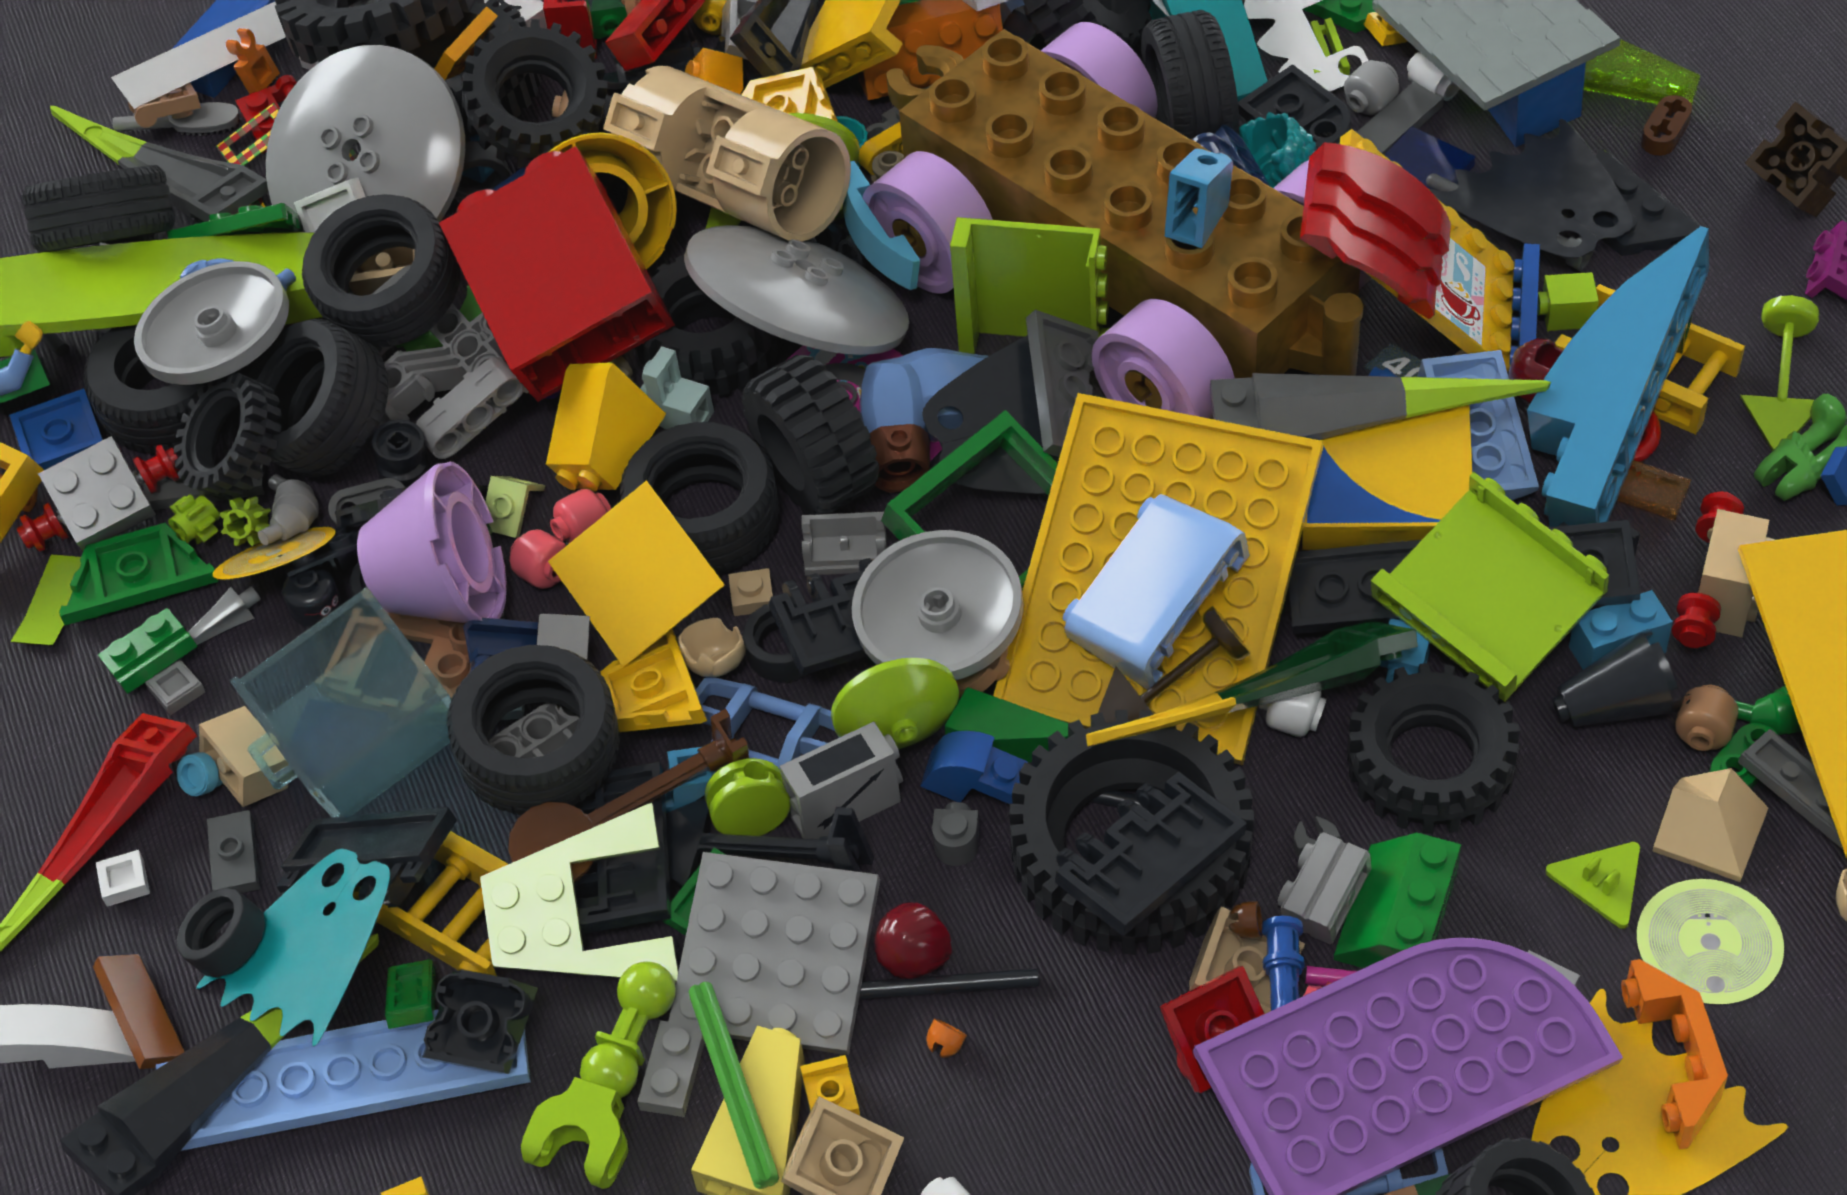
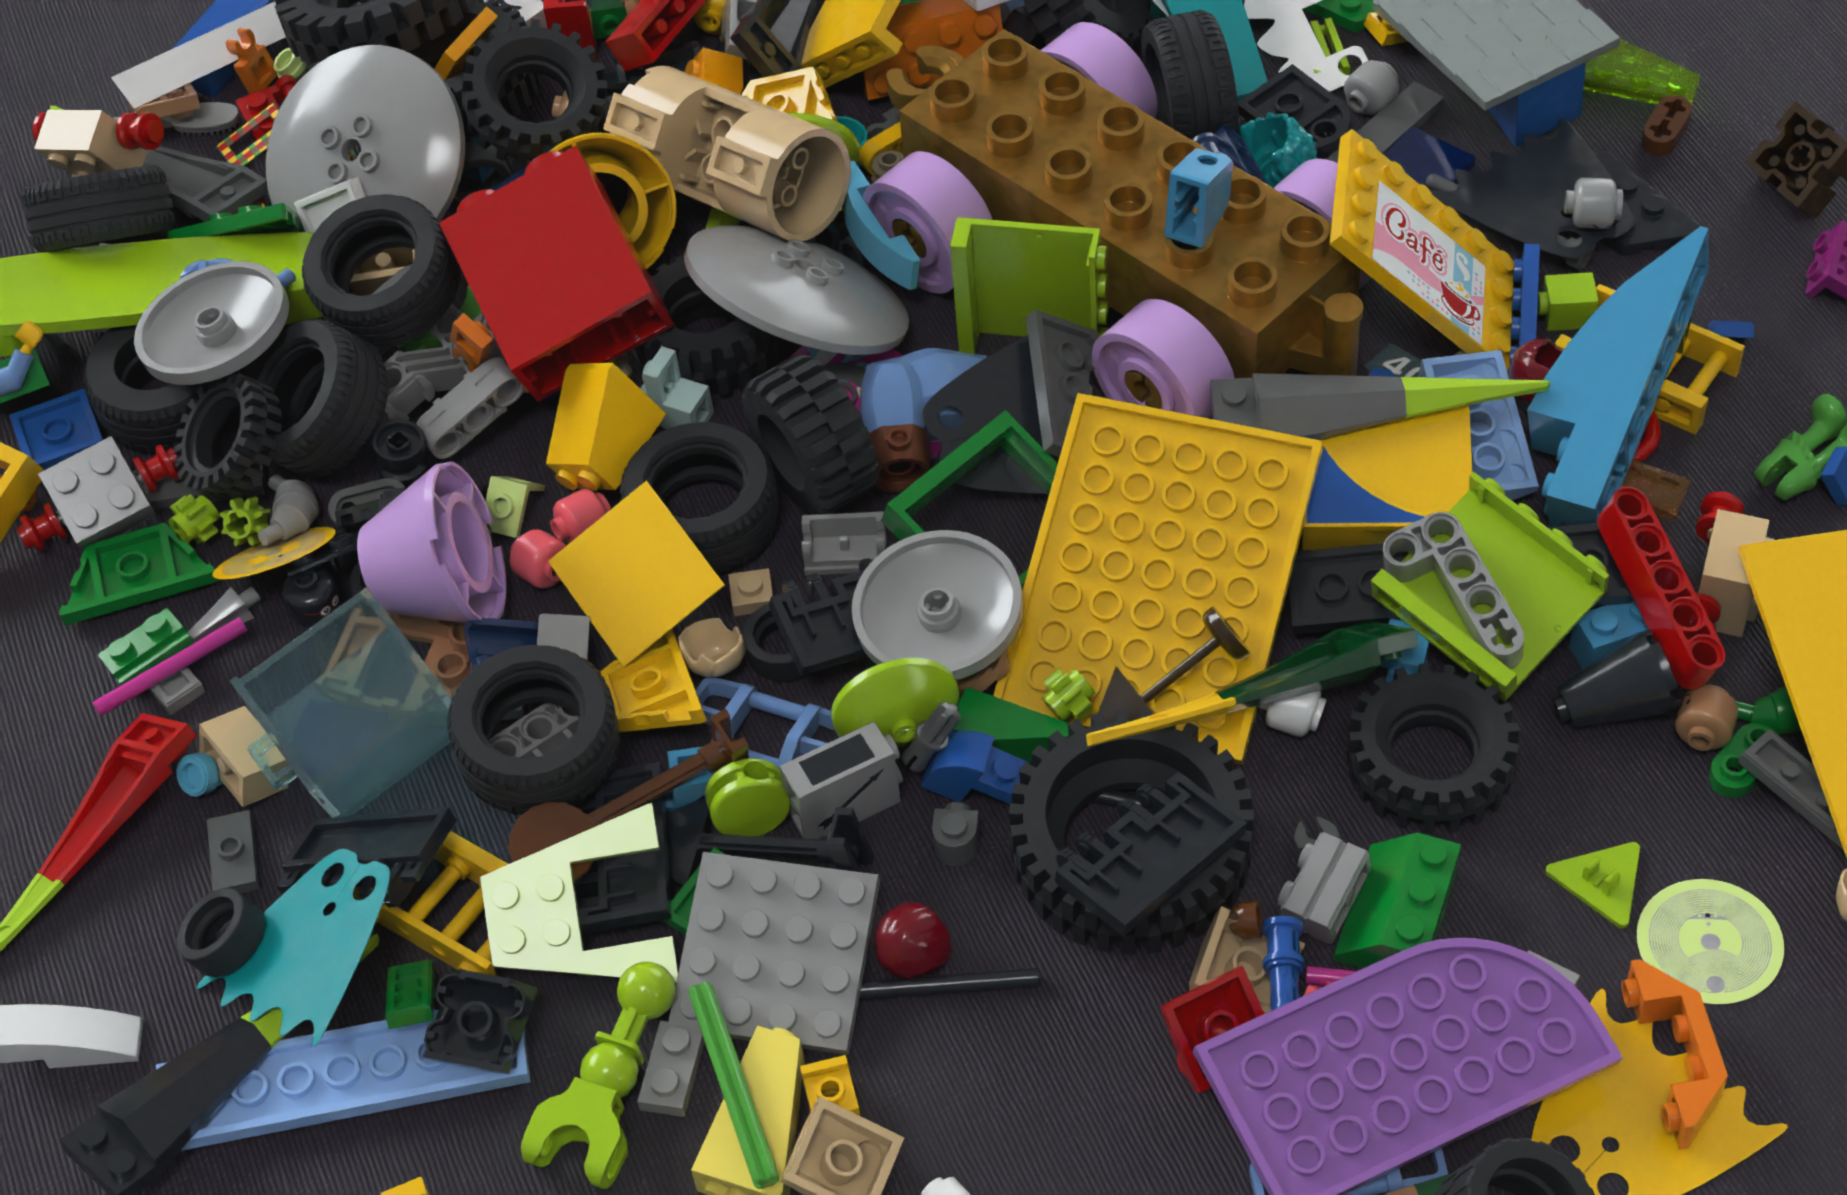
lime sticker [11,554,81,645] -> none
dark orange tile [93,954,185,1069] -> none
white plate [96,850,150,907] -> none
orange hinge [926,1018,967,1058] -> none
light blue windscreen [1062,494,1249,690] -> none
red slope [1300,142,1451,319] -> none
white brick [1407,52,1460,101] -> none
tan slope [1653,768,1768,882] -> none
lime piece [1740,295,1819,451] -> none
none -> tan brick [32,110,164,177]
none -> dark pink bar [92,617,247,717]
none -> yellowish green plate [273,48,307,80]
none -> orange plate [450,313,493,373]
none -> dark grey axle [902,702,961,772]
none -> lime gear [1041,668,1095,721]
none -> light grey beam [1383,512,1524,669]
none -> light grey head [1564,177,1623,229]
none -> red beam [1597,487,1726,690]
none -> blue tile [1708,320,1755,338]

